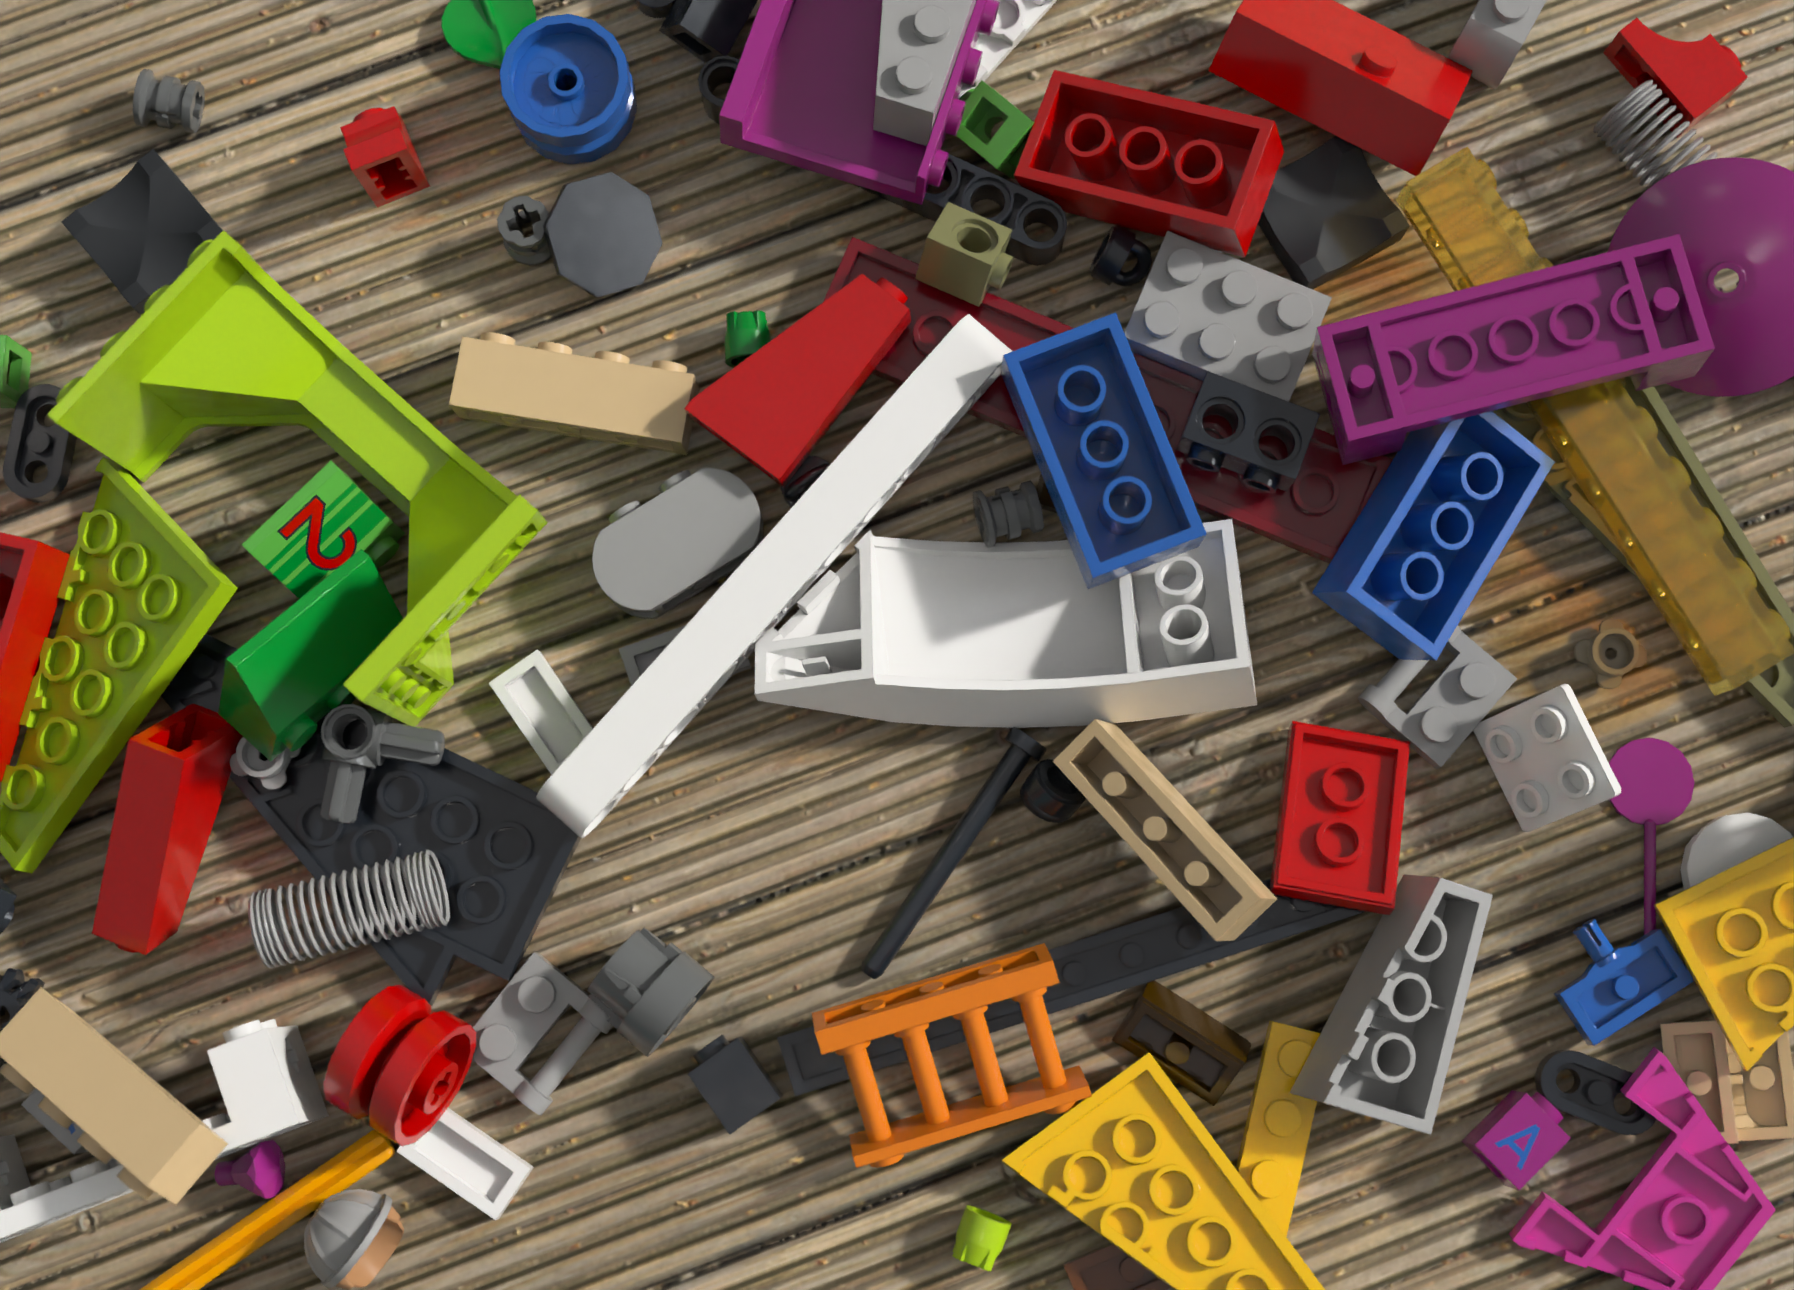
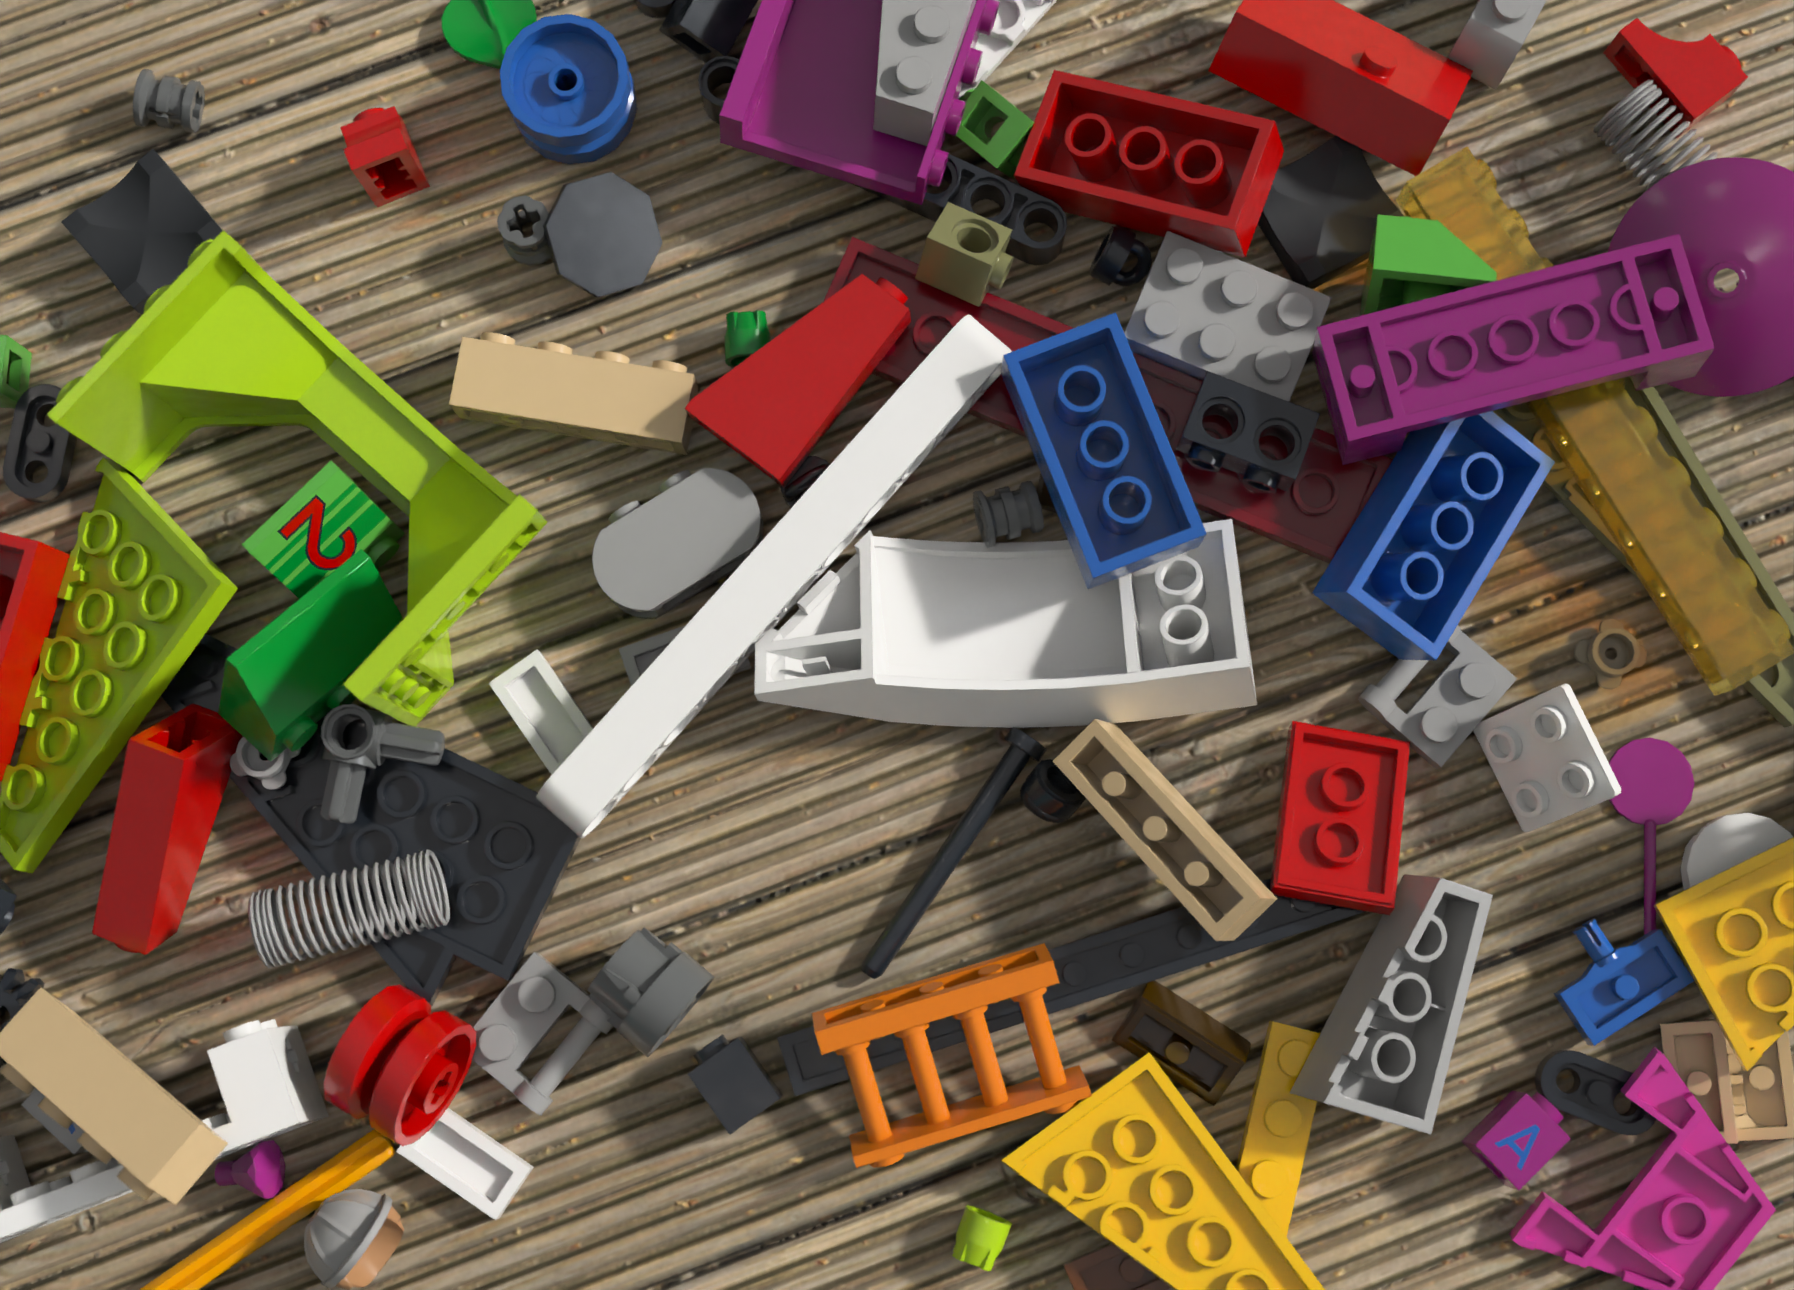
none -> bright green slope [1360,214,1497,316]

